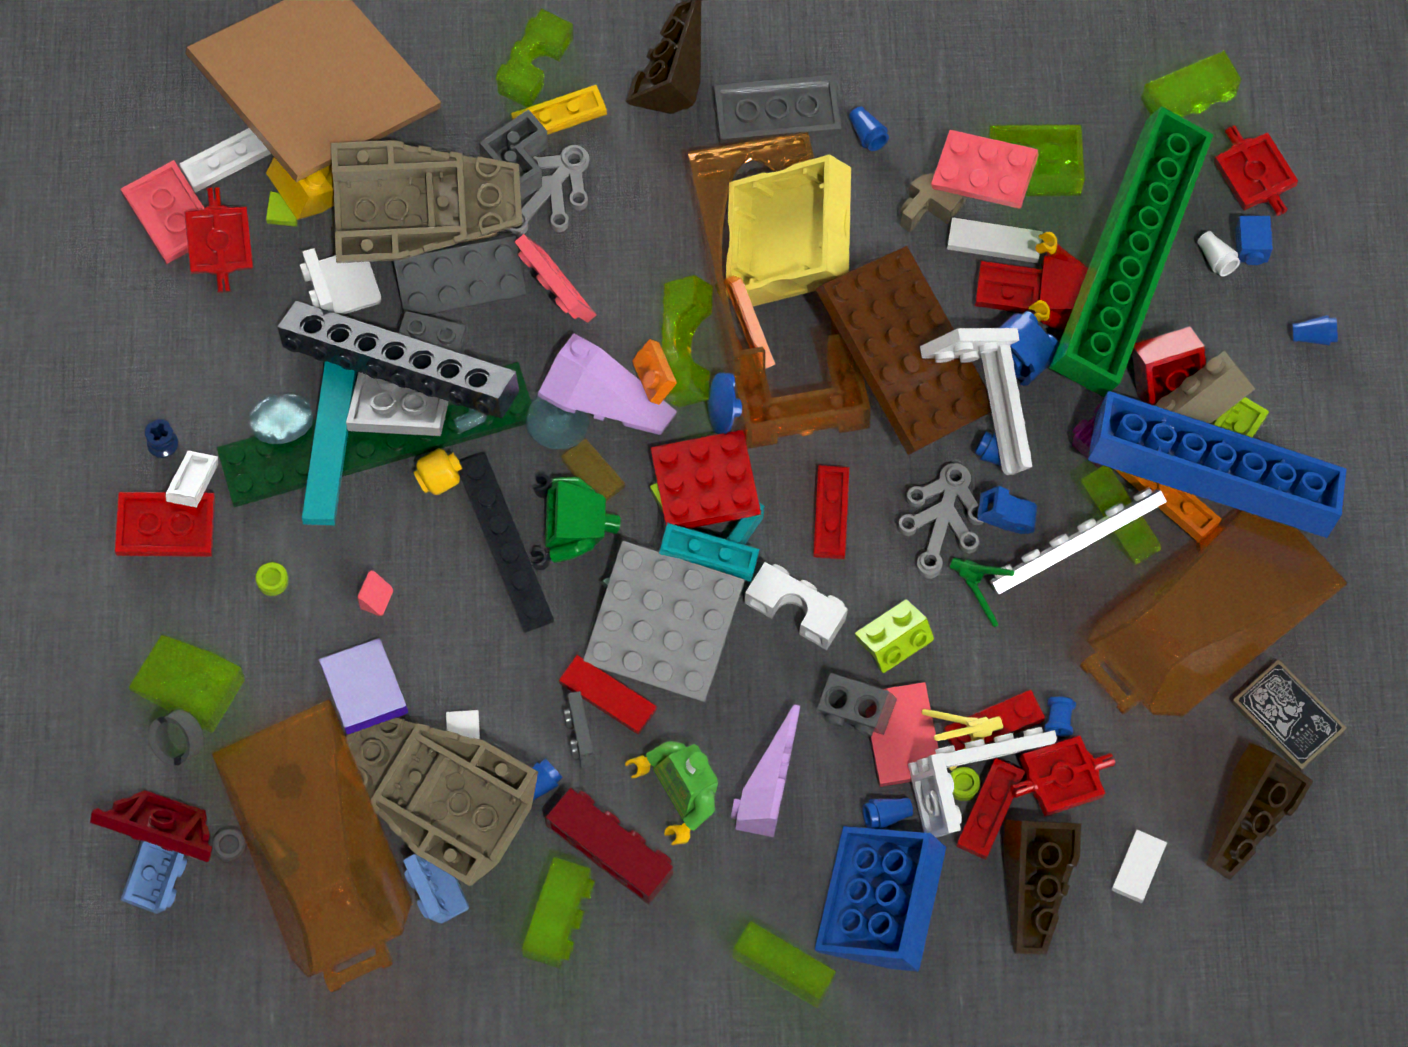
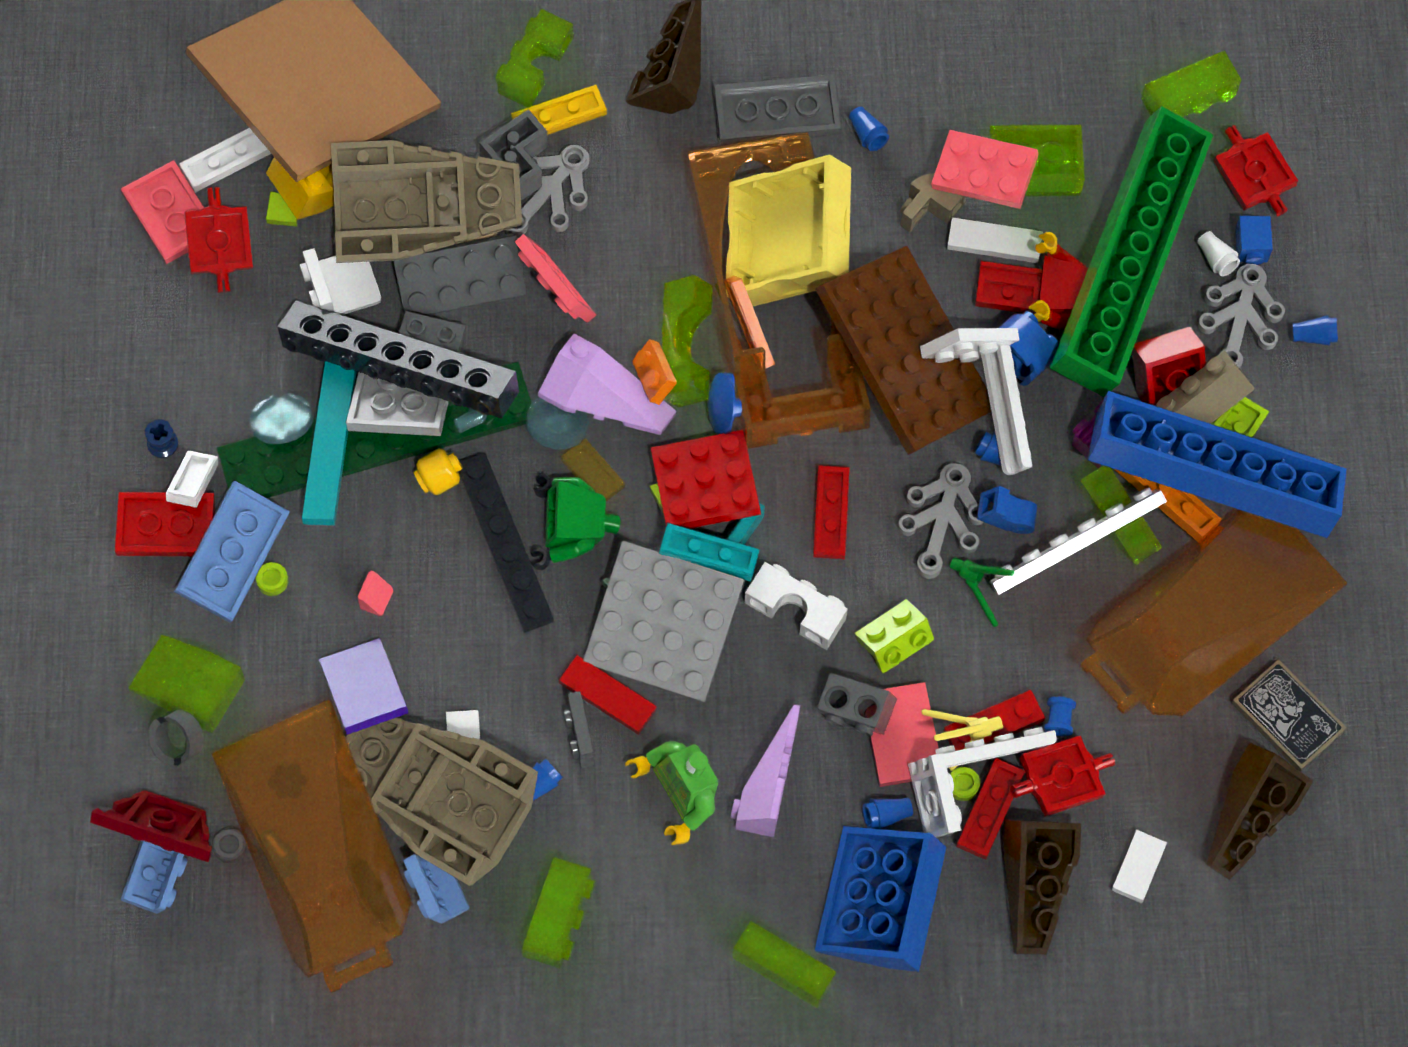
dark red brick [546,788,673,905] -> none
none -> medium blue tile [174,481,290,623]
none -> light grey plant [1198,264,1285,368]

